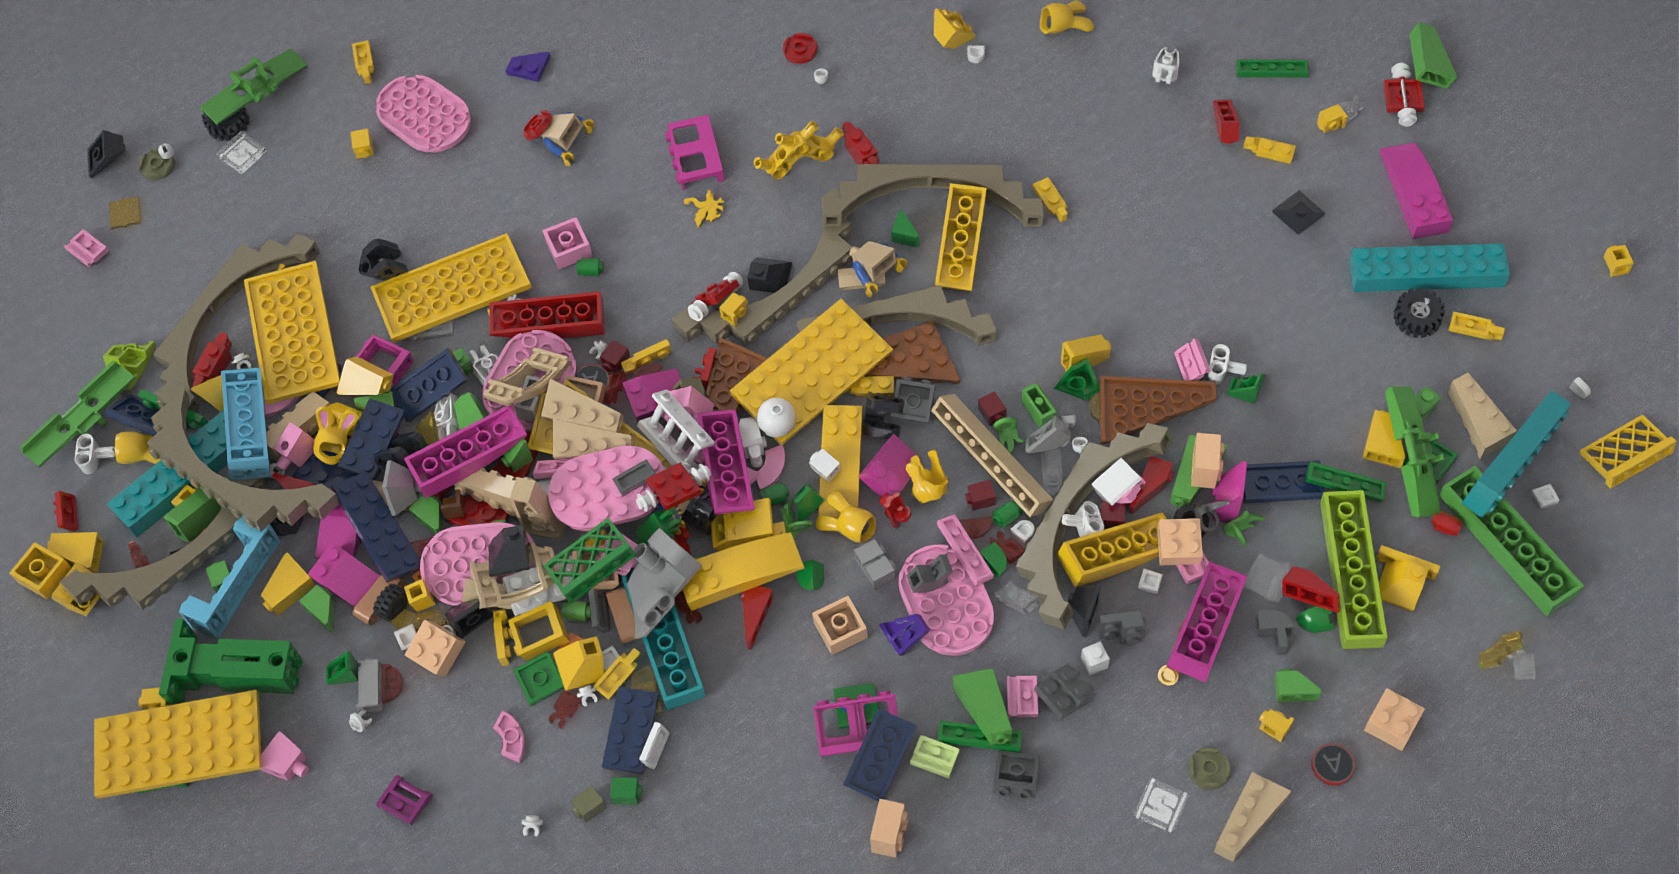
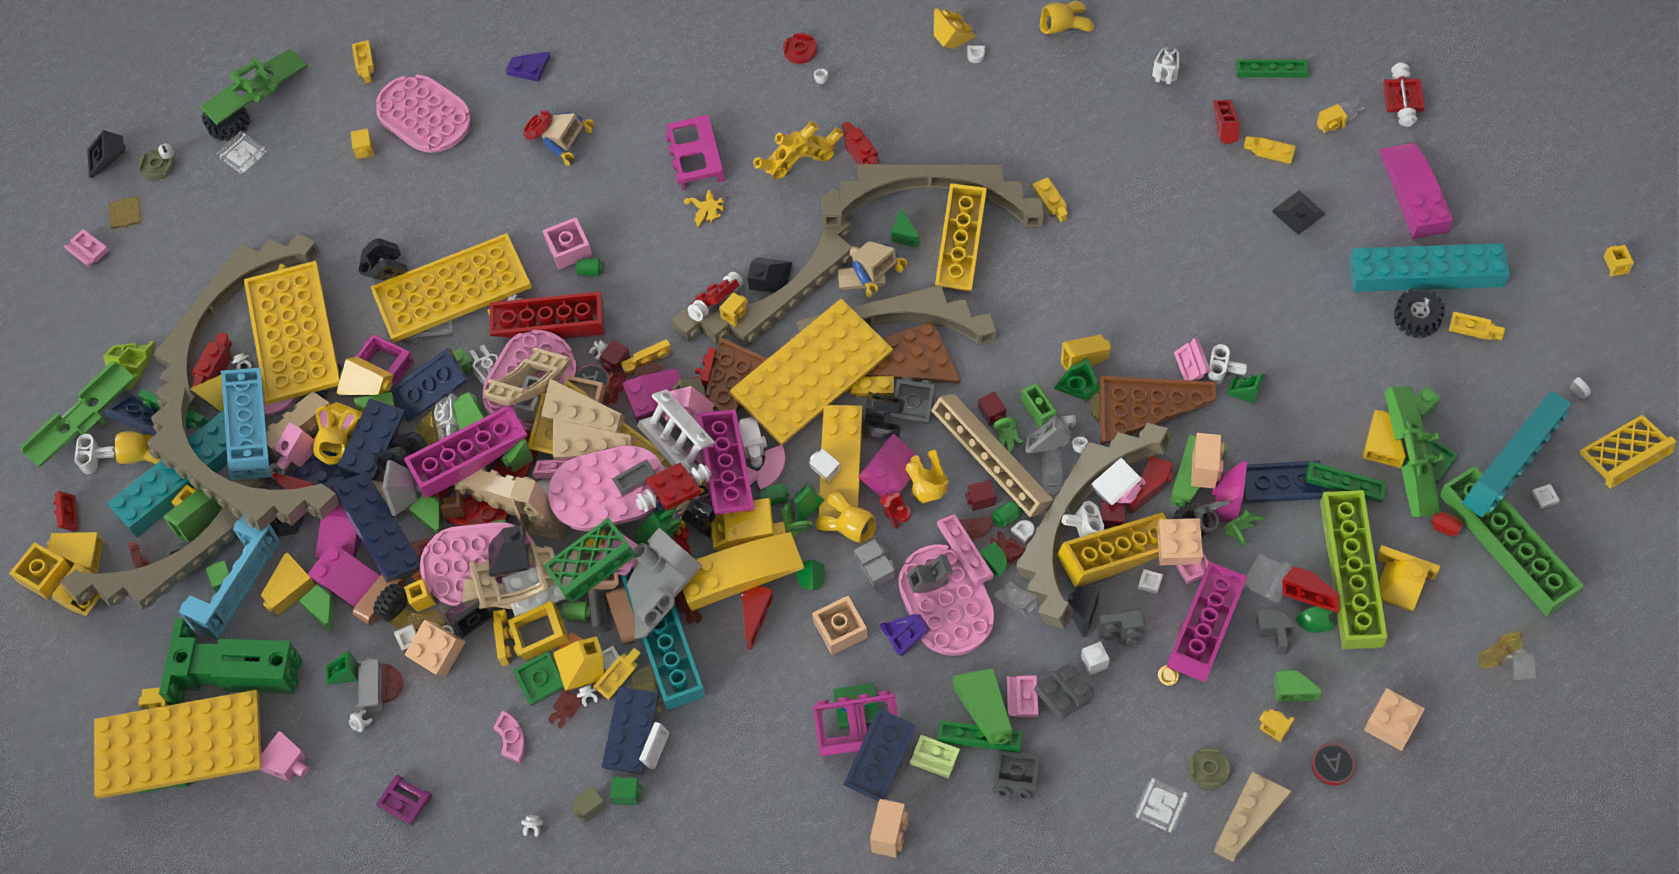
white cylinder [757,397,796,438] -> none
bright green slope [1409,22,1457,89] -> none
tan wedge [1448,373,1517,459] -> none

